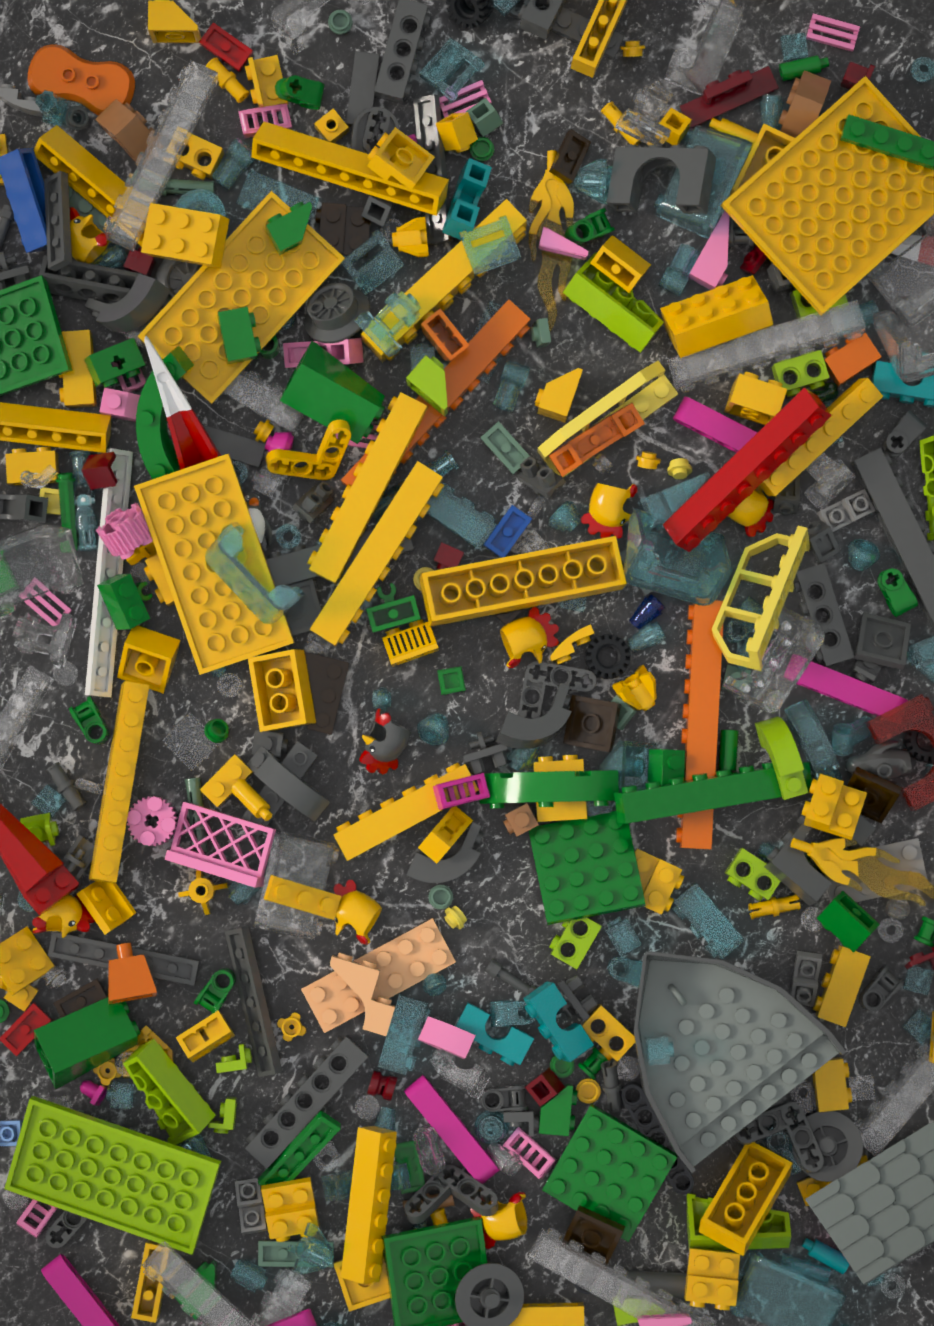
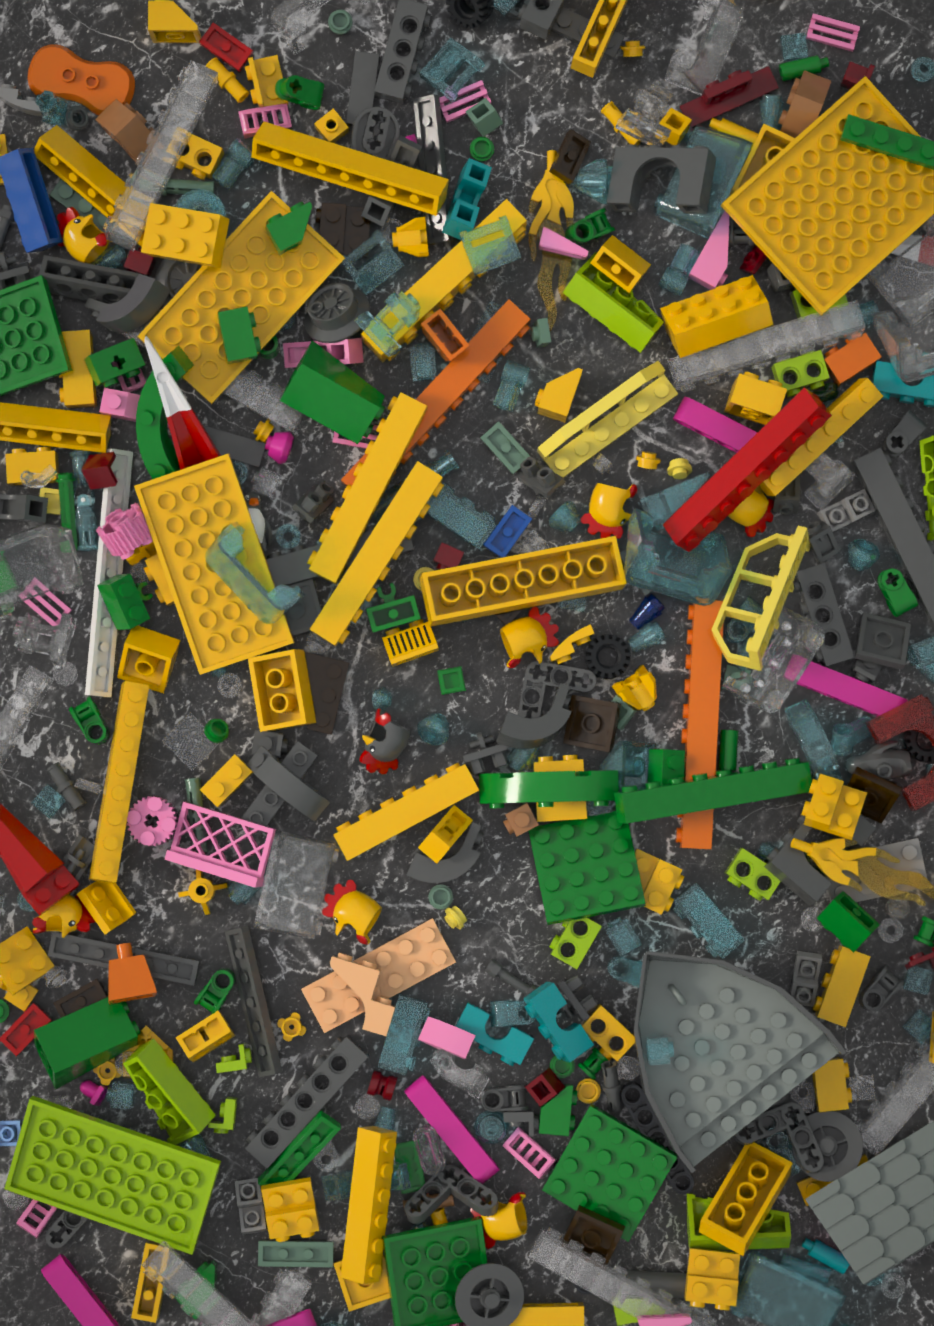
lime bracket [20,813,59,846] -> none
dark grey plate [44,171,72,271] -> none
clear light blue brick [229,1259,268,1293] -> none
yellow cylinder [231,779,273,821] -> none
clear light blue piece [236,170,320,225] -> none
yellow plate [264,875,341,920] -> none
yellow beam [266,420,351,480] -> none
clear light blue brick [287,1223,334,1274] -> none
yellow plate [366,127,435,190] -> none
lime slope [406,355,448,417] -> none
clear light blue plate [422,973,446,996] -> none
dark pink slope [433,773,490,810] -> none
yellow brick [435,112,478,153] -> none
clear cone [486,1141,523,1177] -> none
orange slope [549,403,645,477] -> none
yellow pin [748,894,801,919] -> none
lime arch [755,716,808,800] -> none

